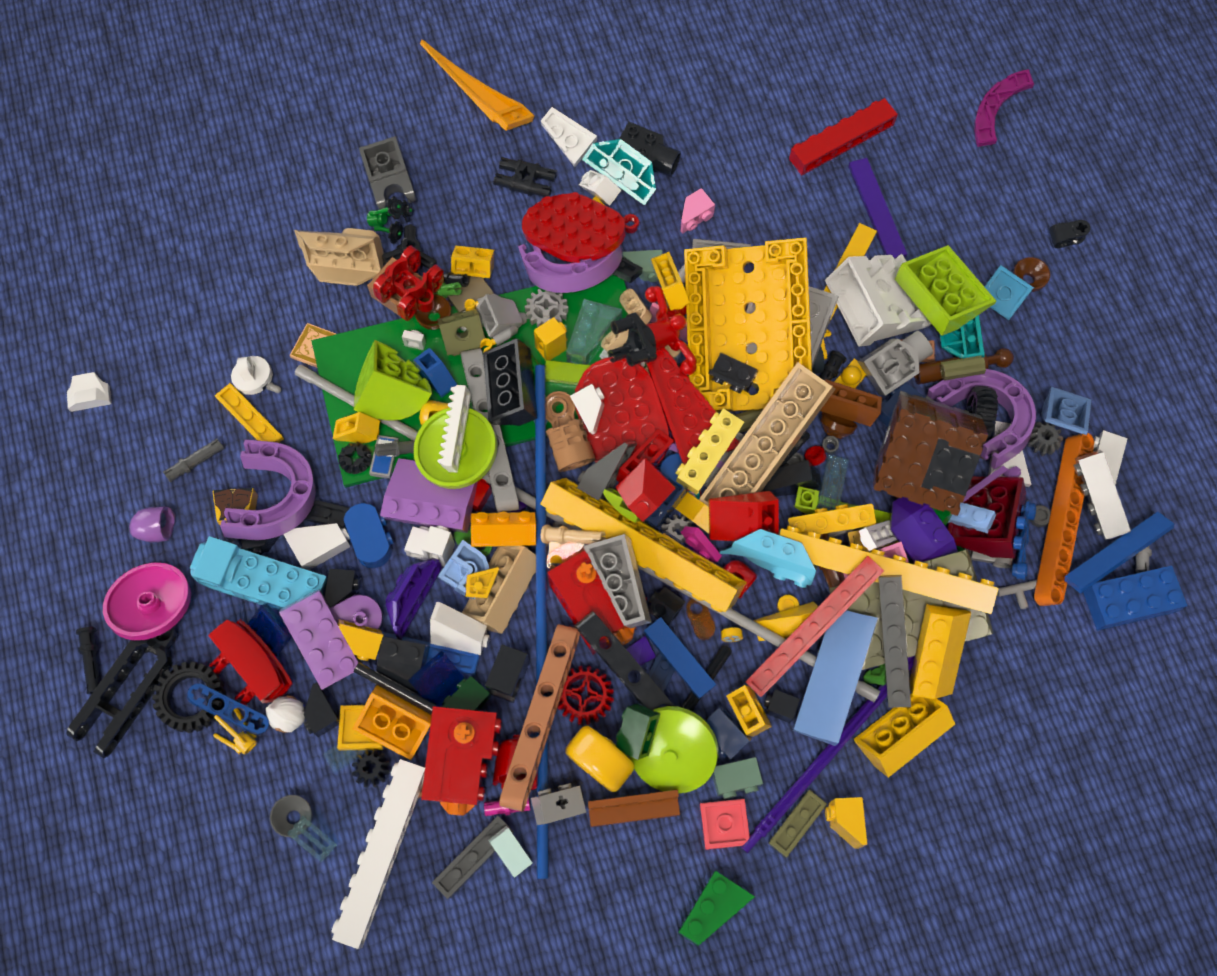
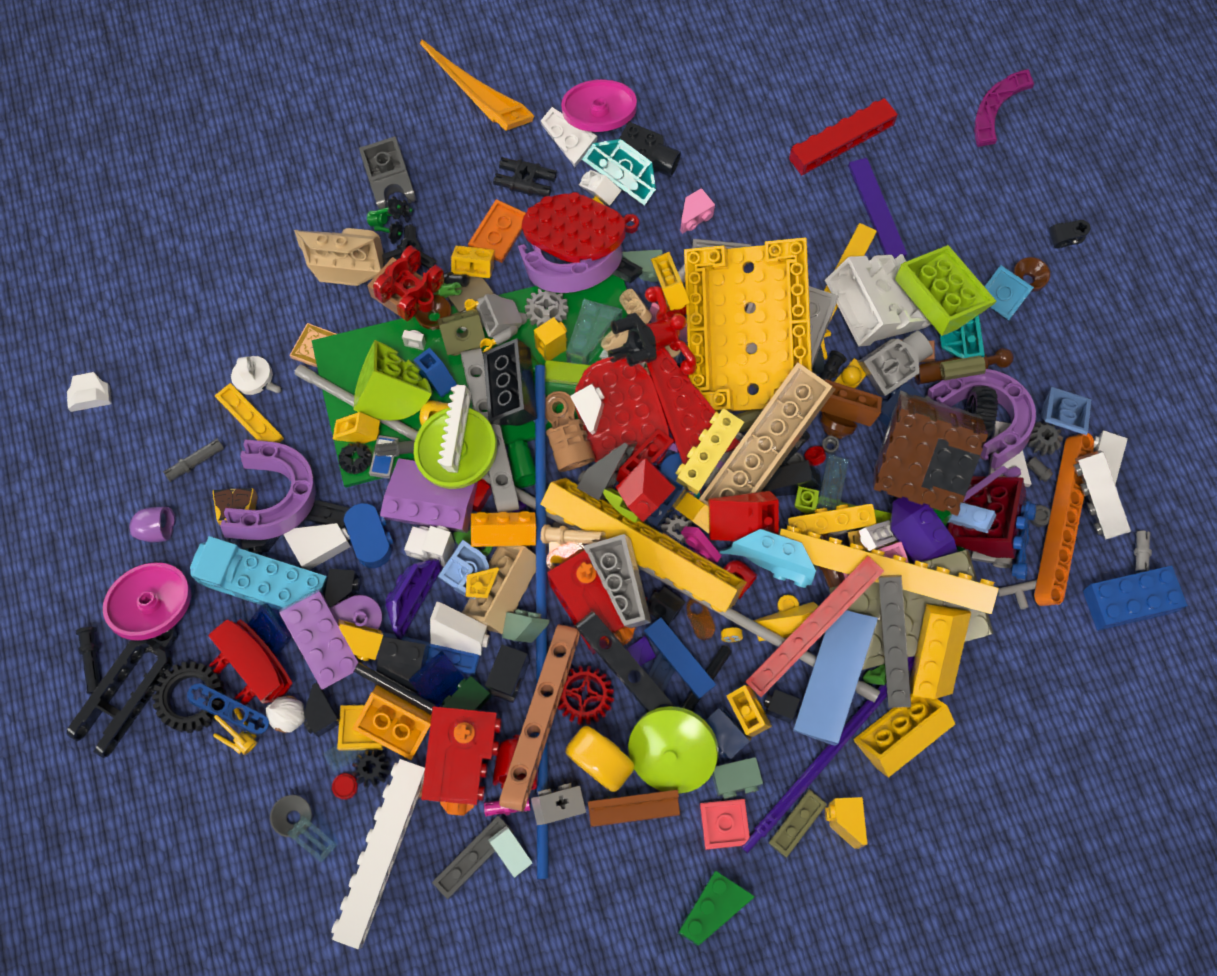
dark green brick [616,704,660,760] -> none
black bracket [708,353,759,394] -> none
blue tile [1064,512,1174,594] -> none
none -> red piece [332,773,358,800]
none -> orange tile [468,199,526,263]
none -> sand green slope [502,609,549,643]
none -> green plant [508,440,535,488]
none -> dark pink dish [561,80,637,132]
none -> dark grey pin [1027,456,1054,482]

